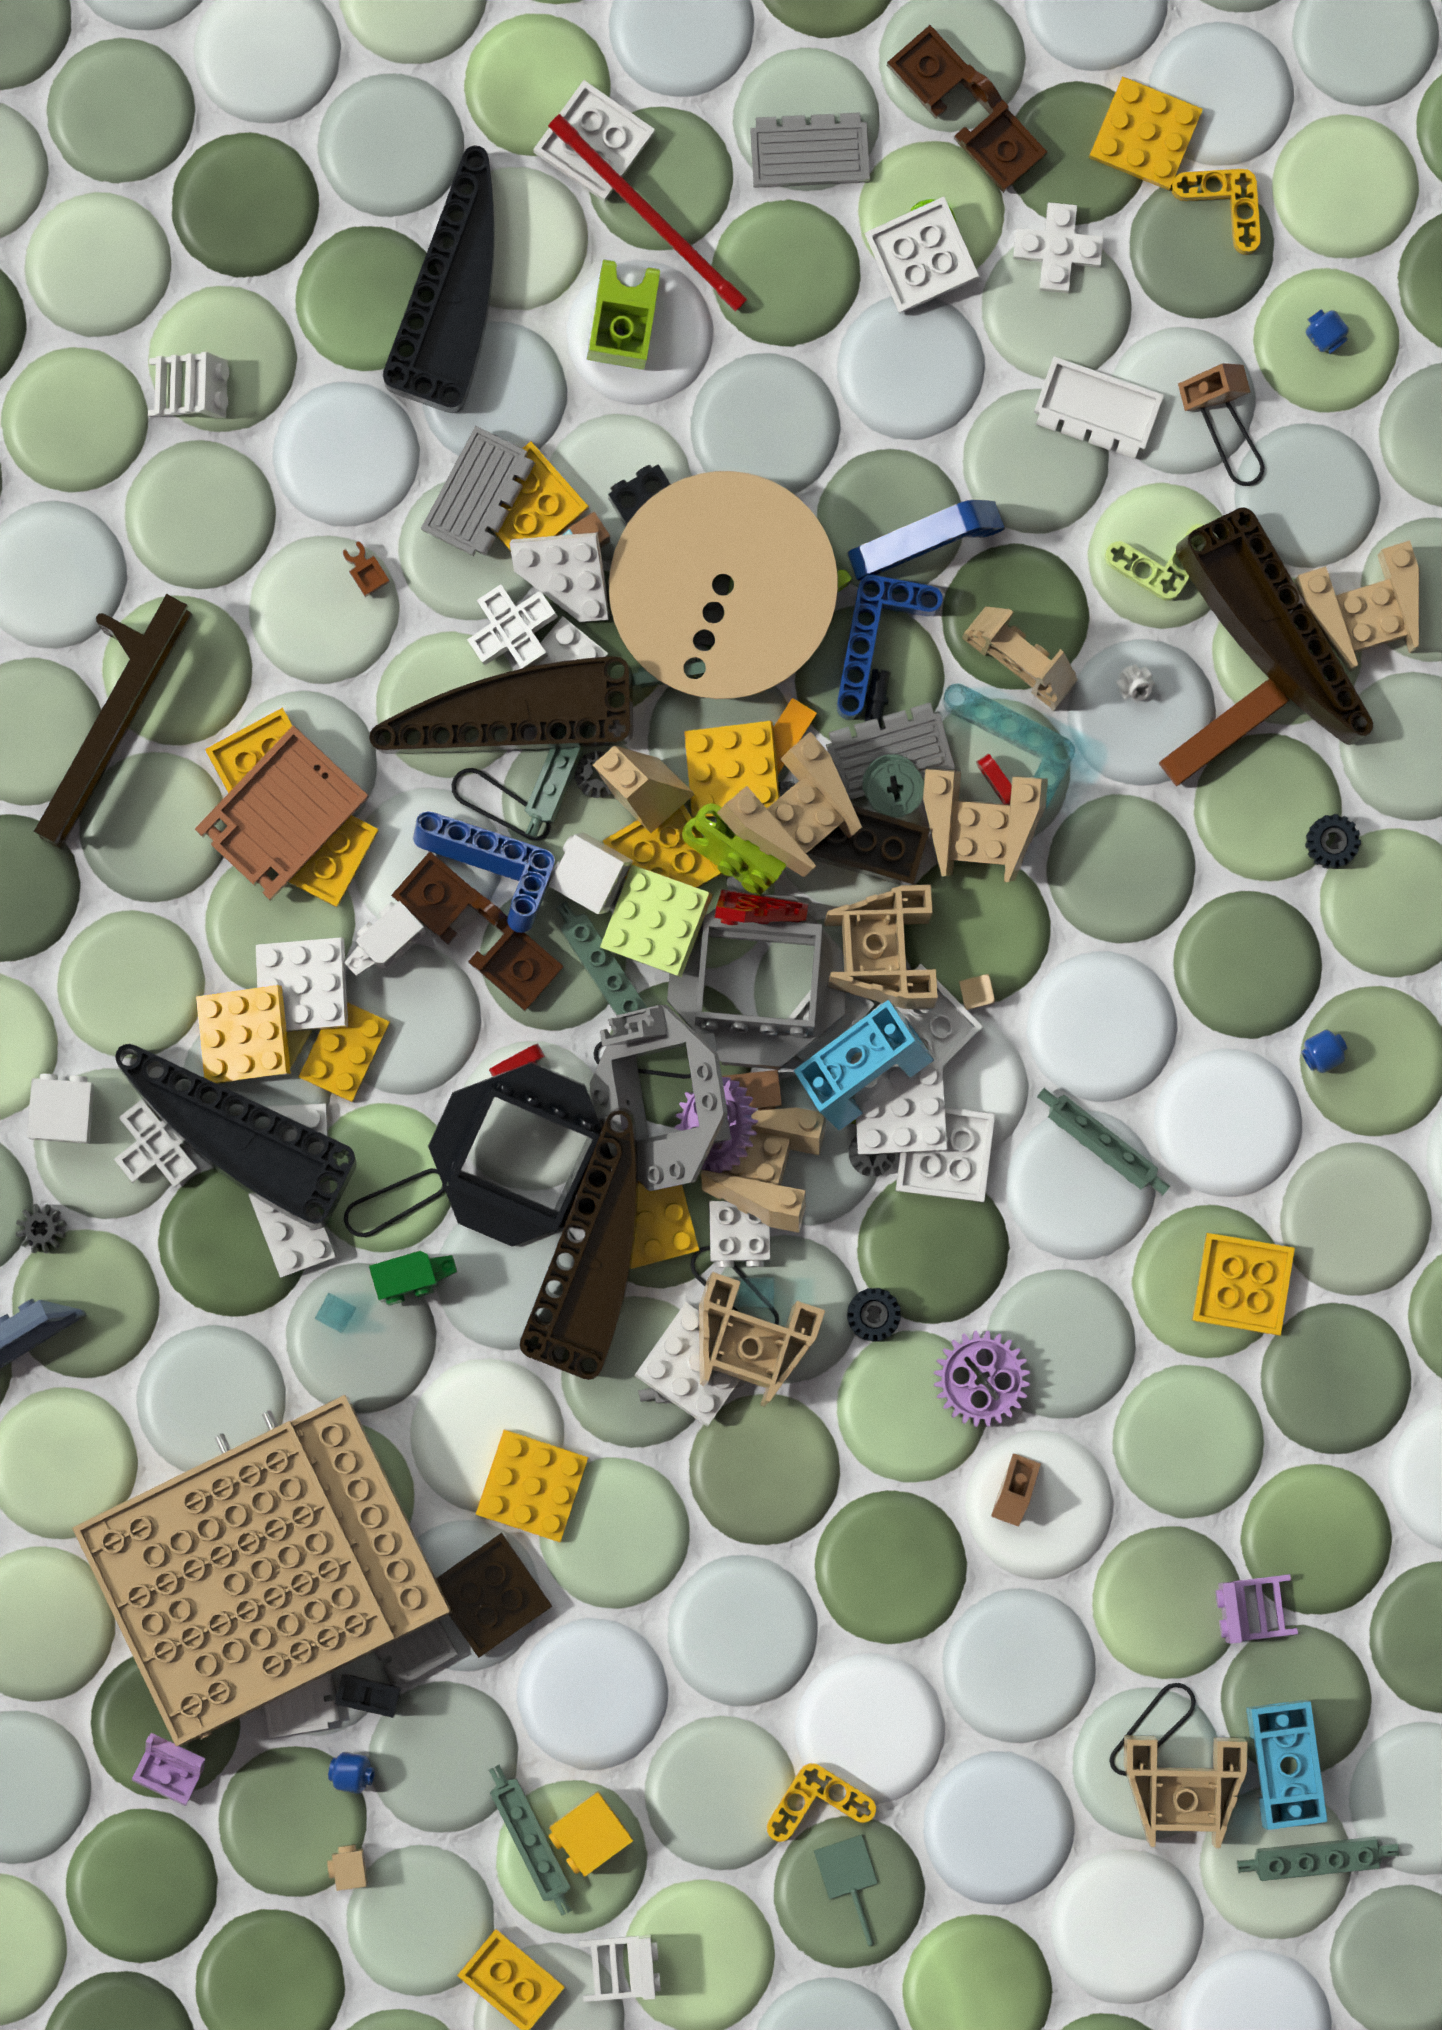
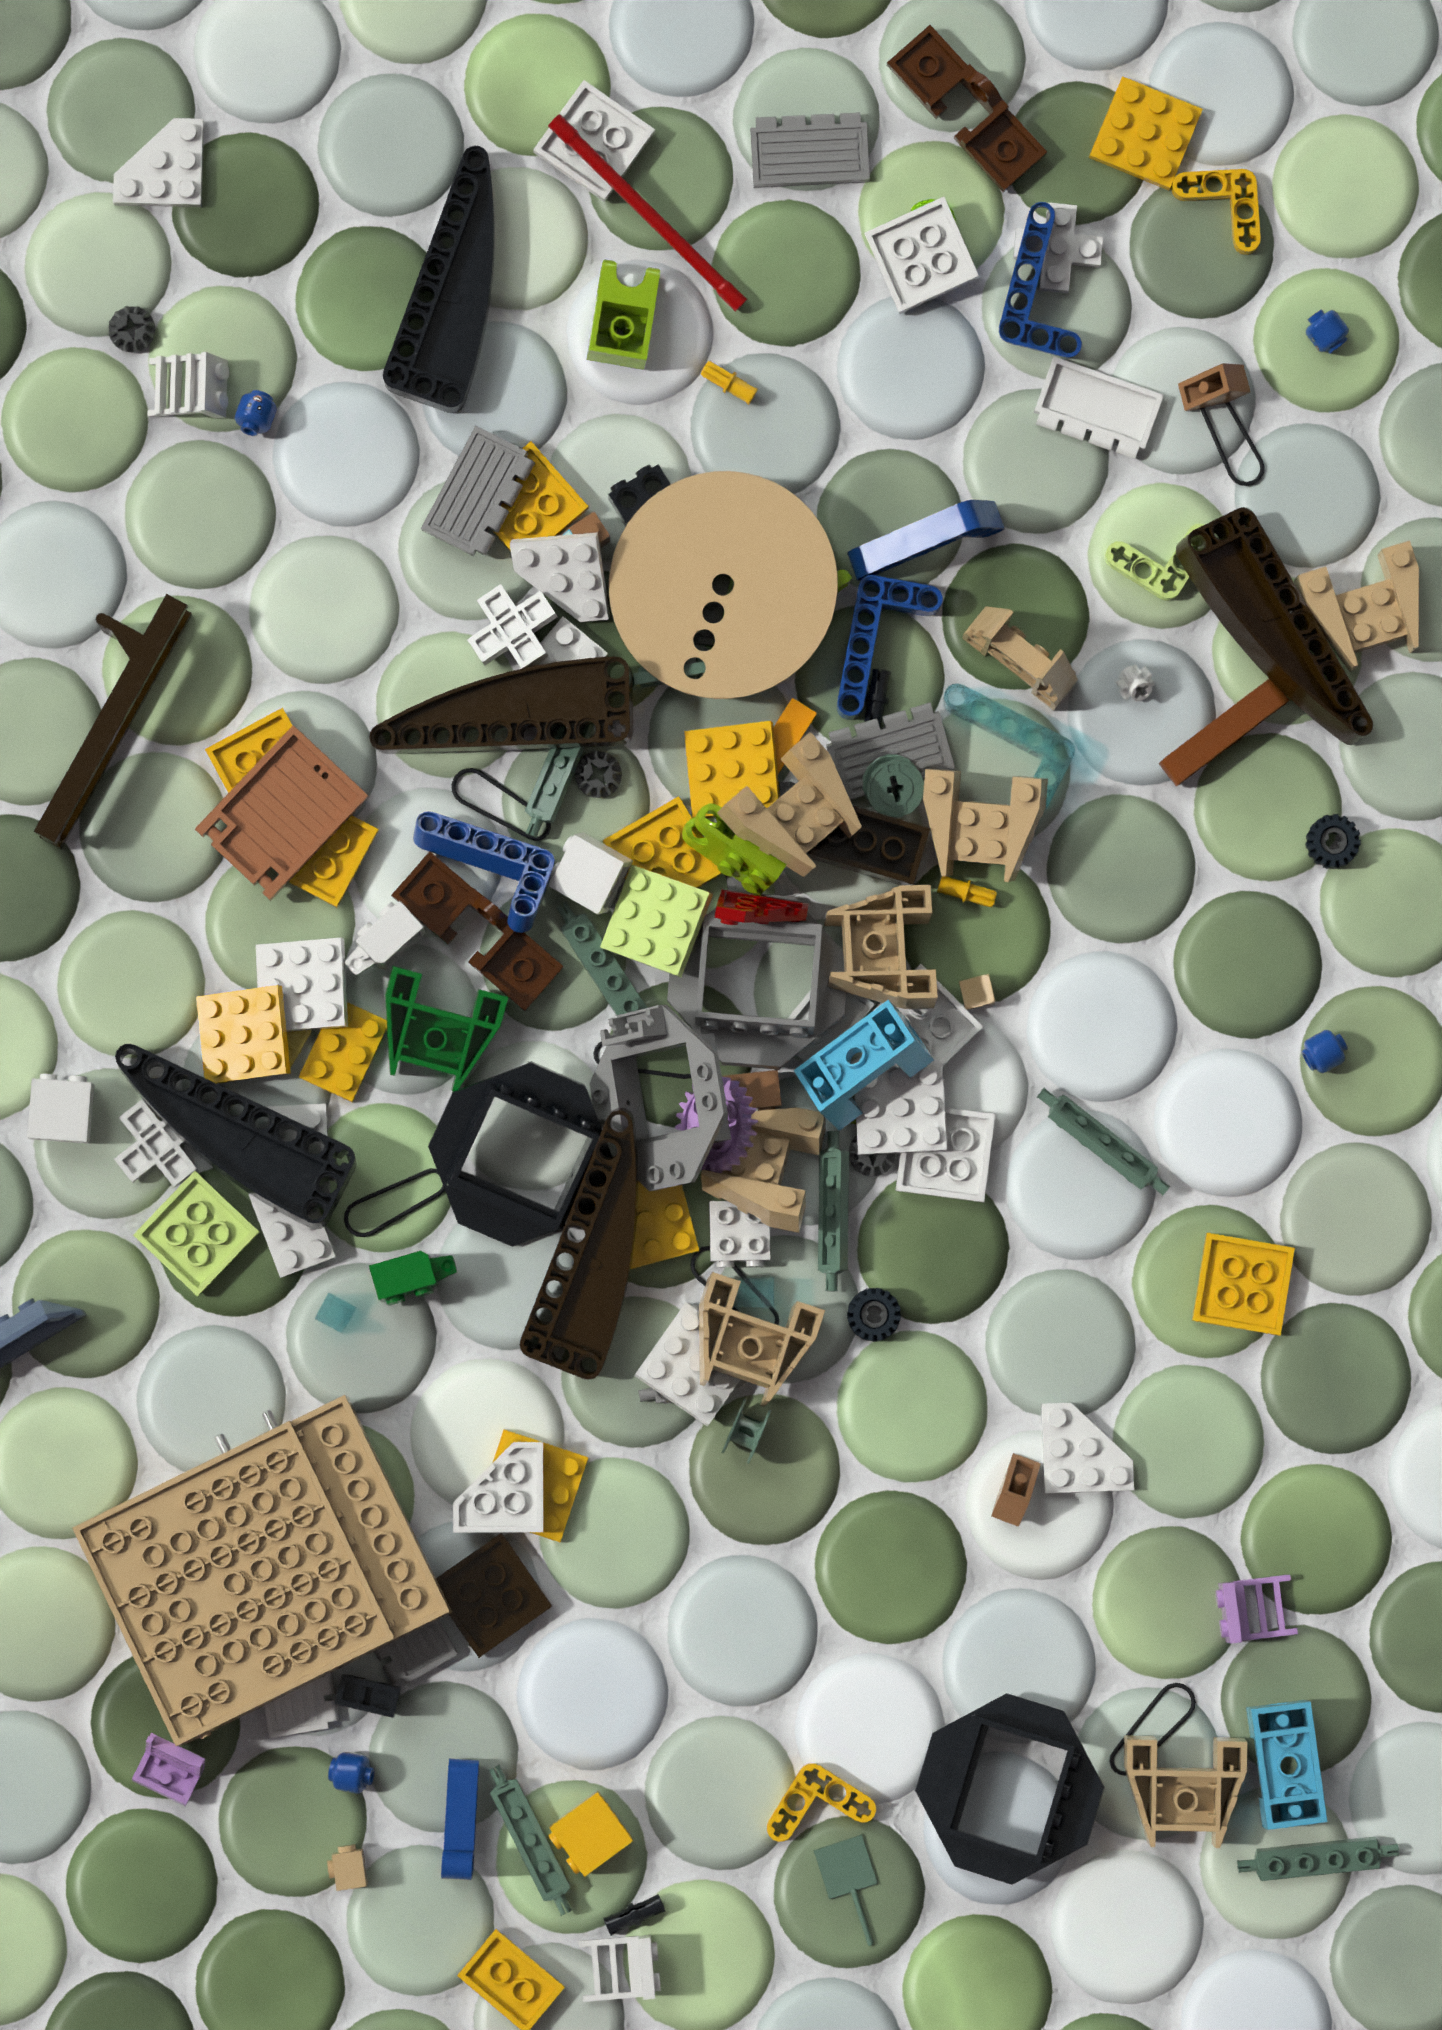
dark grey gear [16,1204,67,1254] -> none
dark orange plate [343,541,390,597] -> none
red beam [489,1044,545,1077] -> none
tan slope [593,745,695,833] -> none
lavender gear [933,1330,1030,1427] -> none
red beam [976,754,1012,805] -> none
none -> dark grey gear [108,306,155,353]
none -> white plate [113,118,204,207]
none -> yellowish green plate [133,1171,260,1297]
none -> blue head [234,390,277,436]
none -> green wedge [385,966,508,1092]
none -> blue beam [441,1758,479,1880]
none -> white plate [453,1442,543,1533]
none -> black pin [603,1894,666,1936]
none -> yellow axle [701,361,758,405]
none -> sand green piece [721,1399,772,1464]
none -> sand green plate [818,1131,849,1292]
none -> black hinge [915,1693,1105,1885]
none -> yellow axle [937,876,997,908]
none -> blue beam [998,202,1082,358]
none -> white plate [1041,1403,1134,1493]

